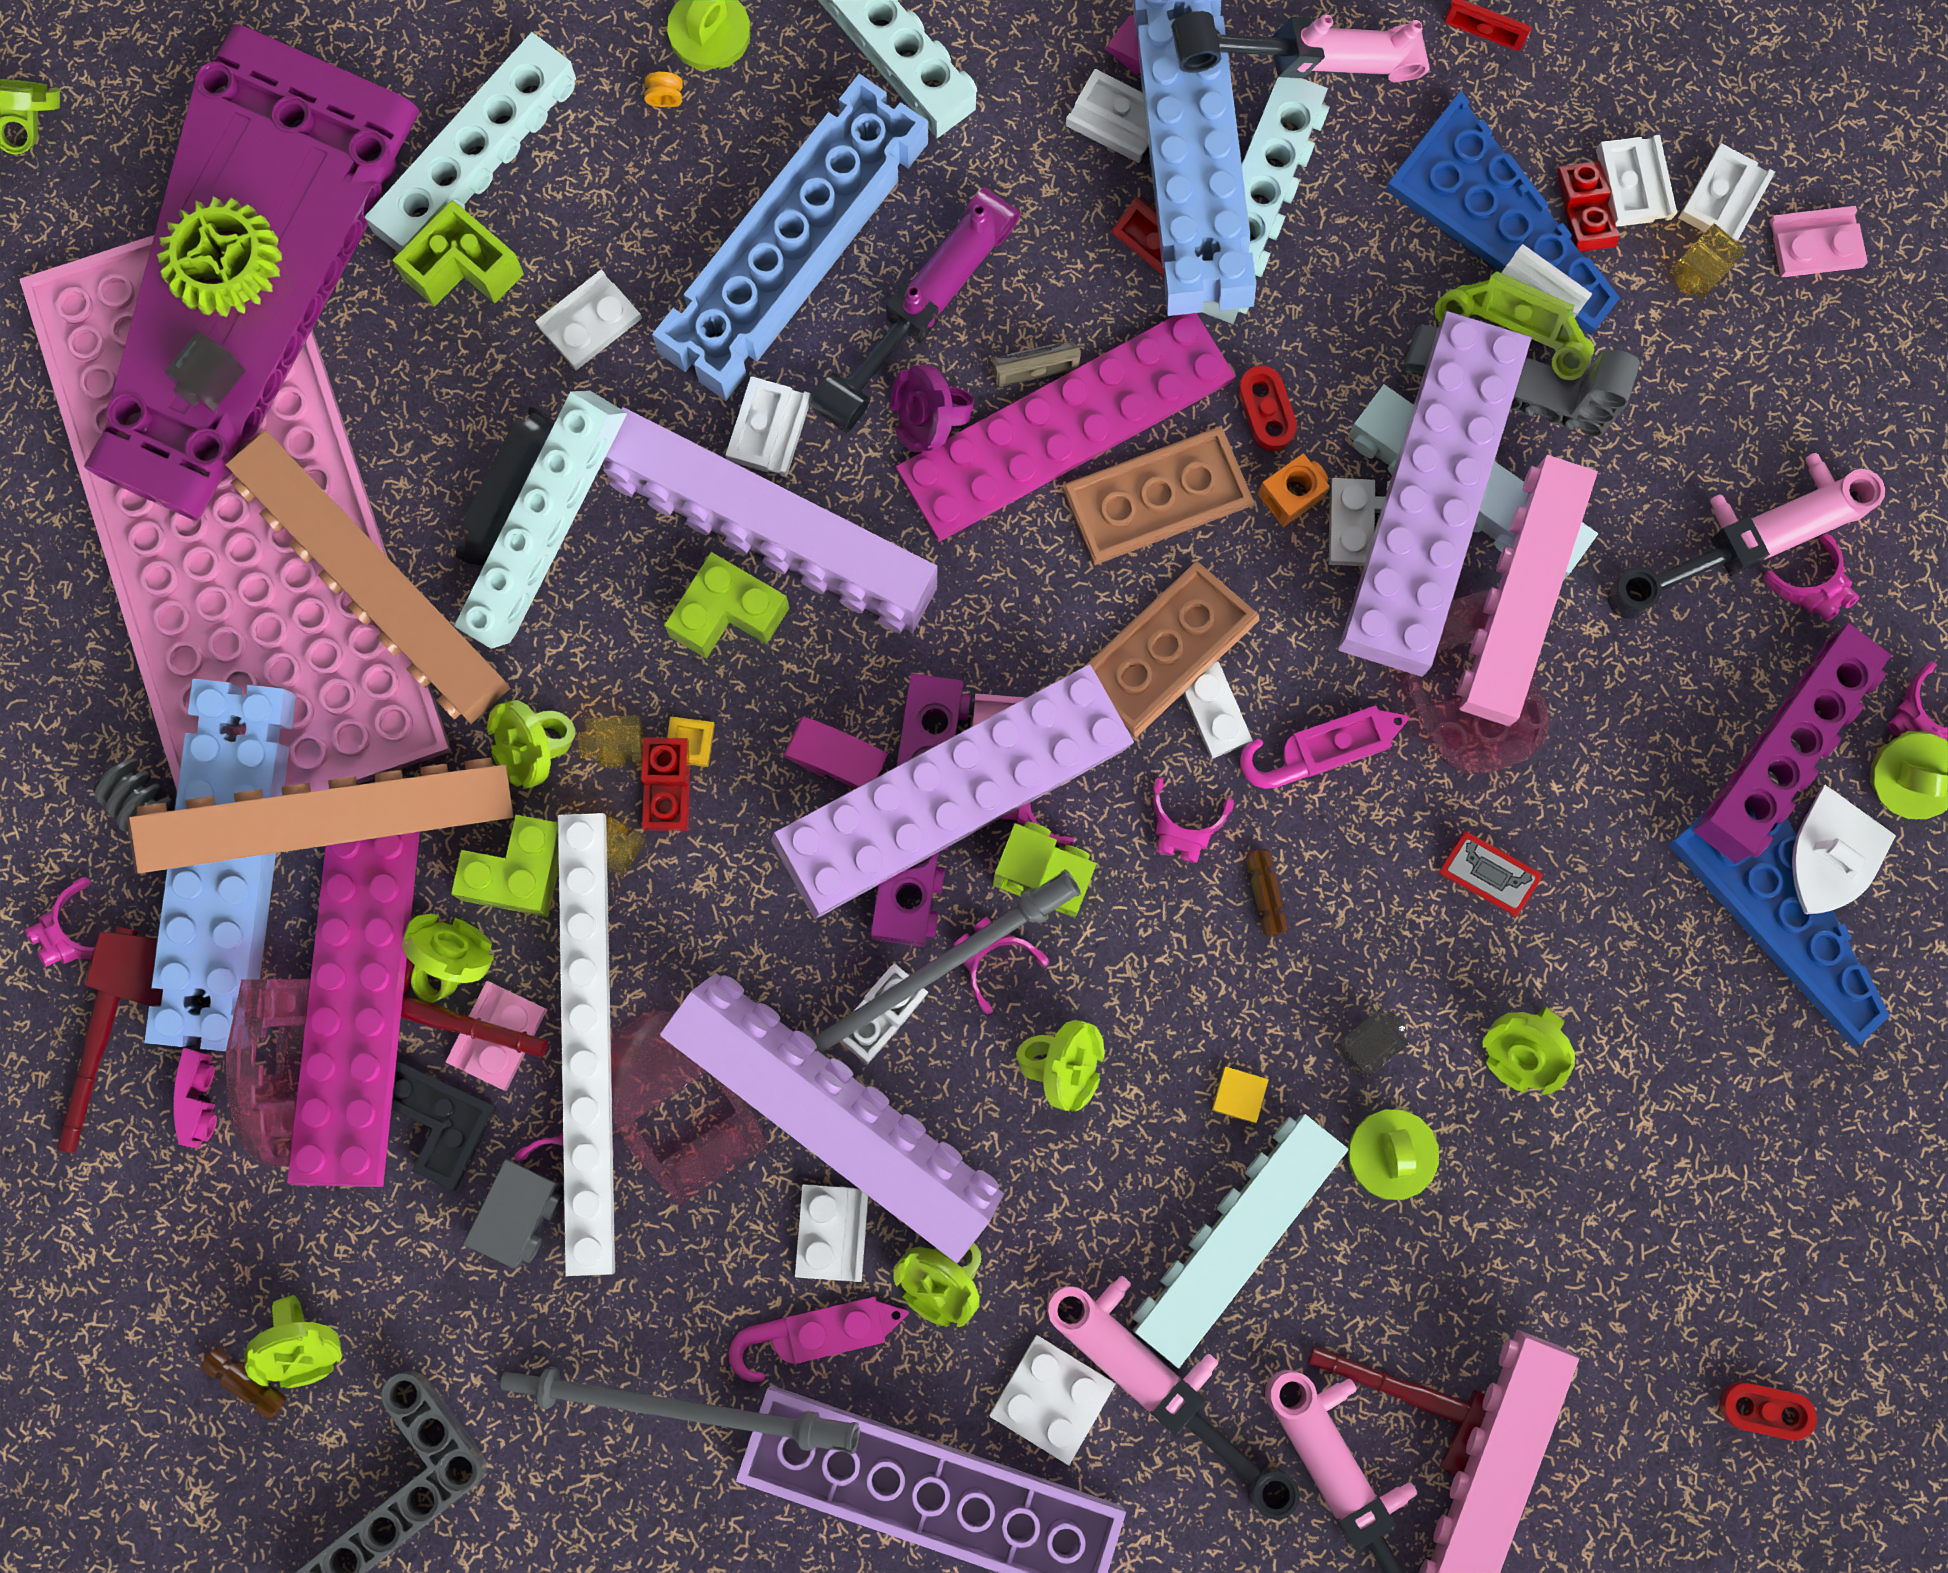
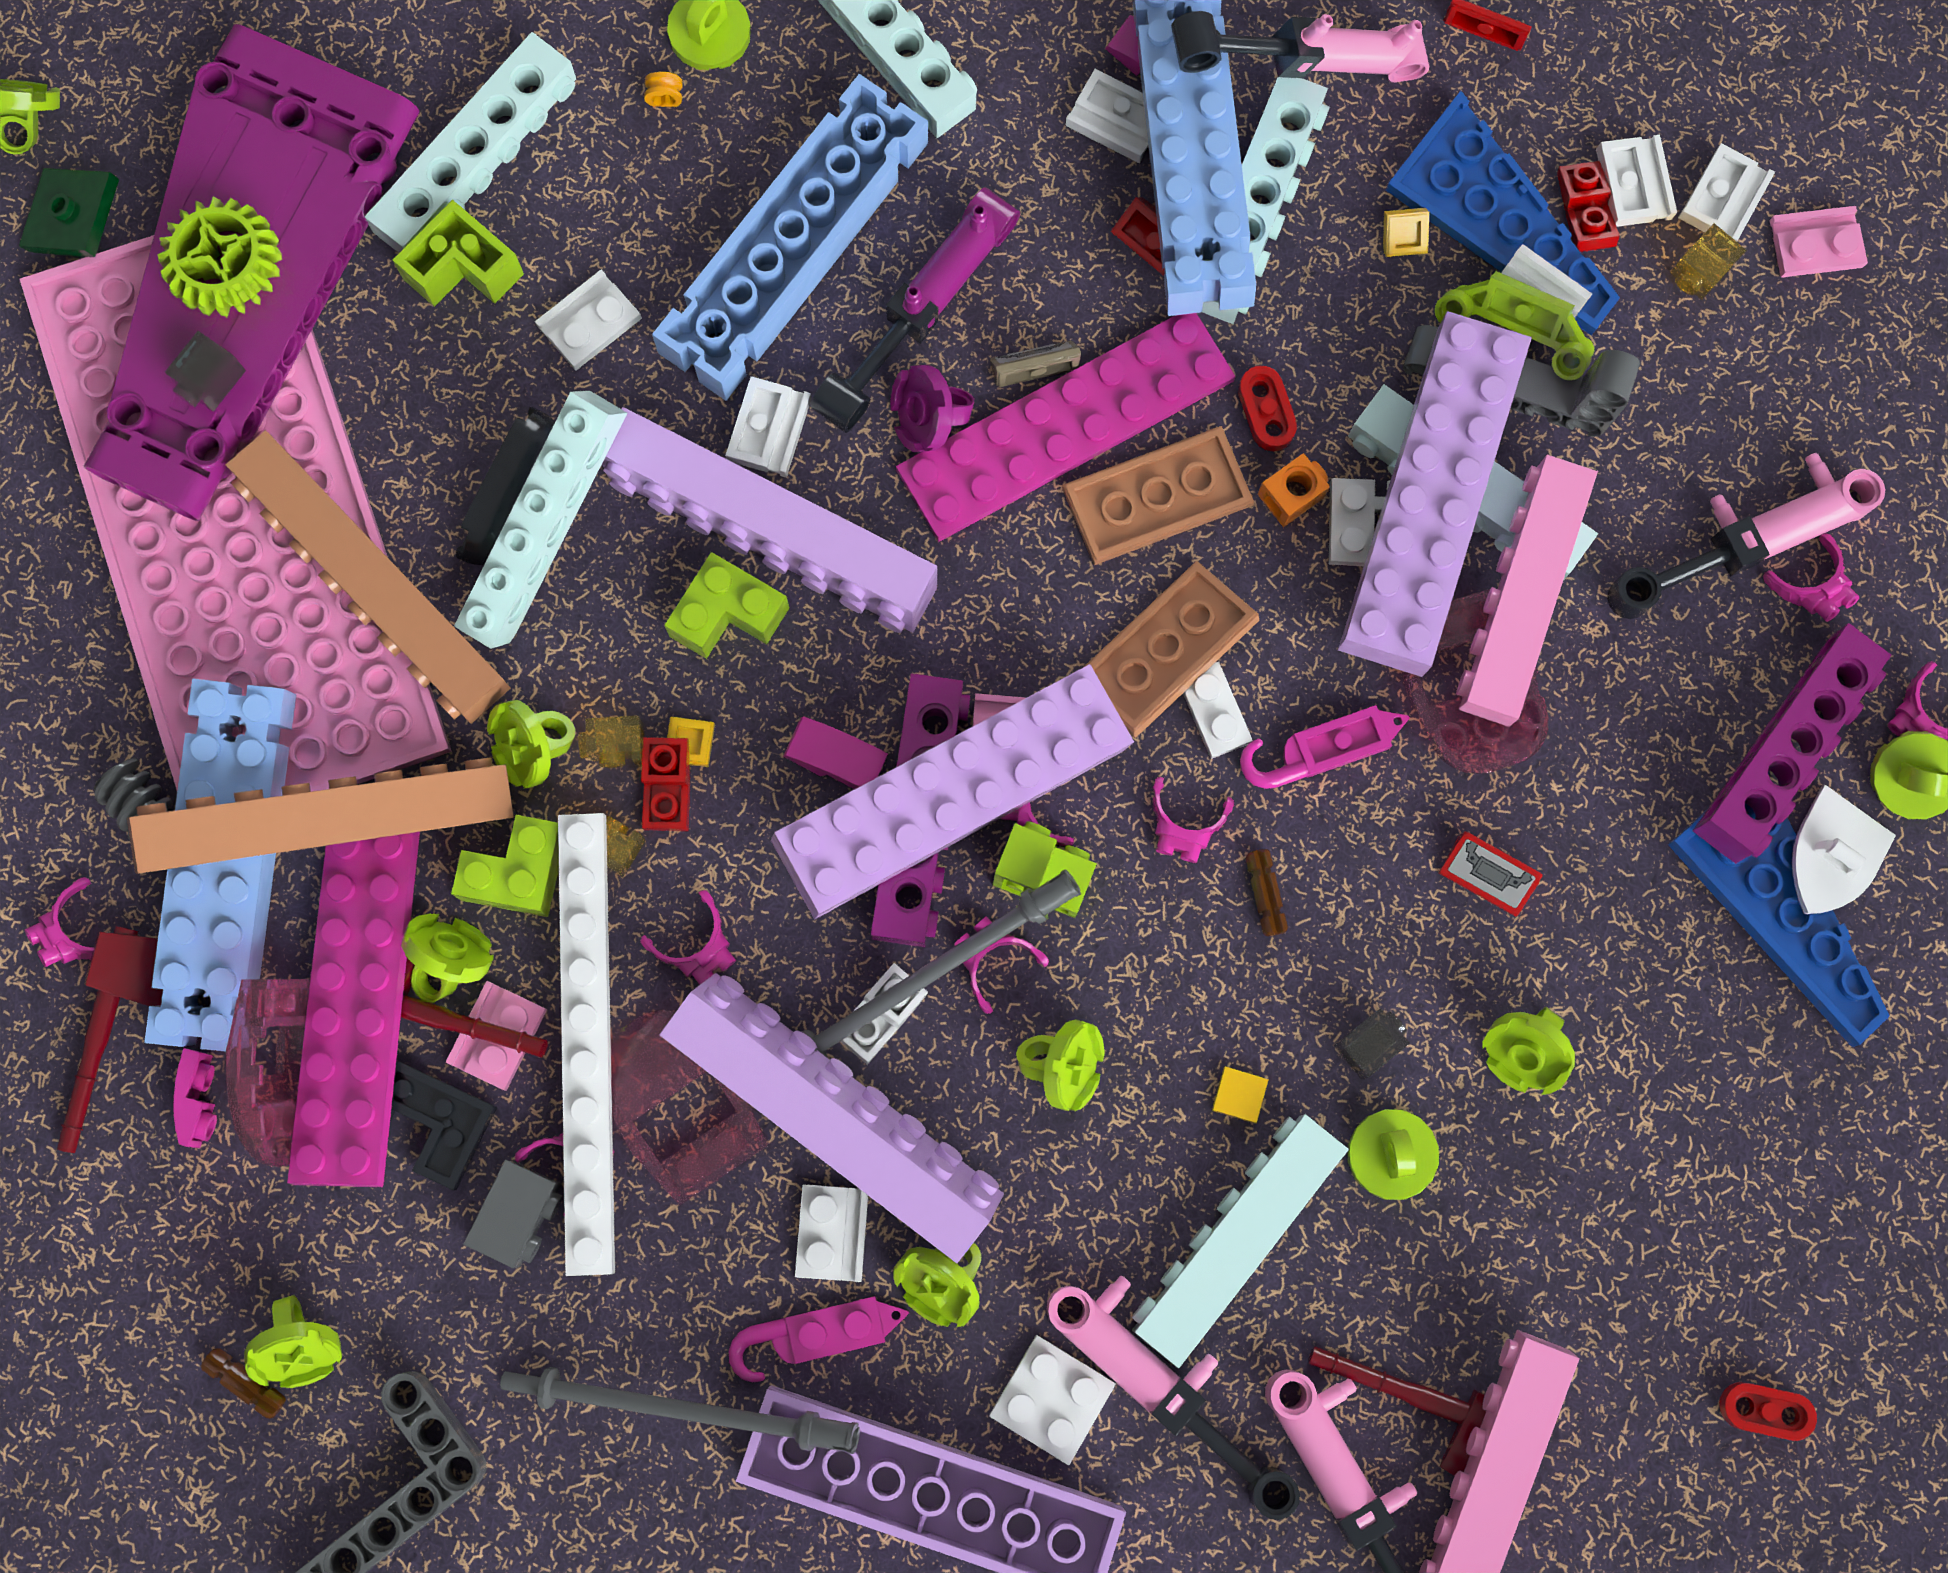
none -> dark green plate [19,168,119,257]
none -> dark pink helmet [640,889,736,985]
none -> yellow tile [1383,208,1429,257]

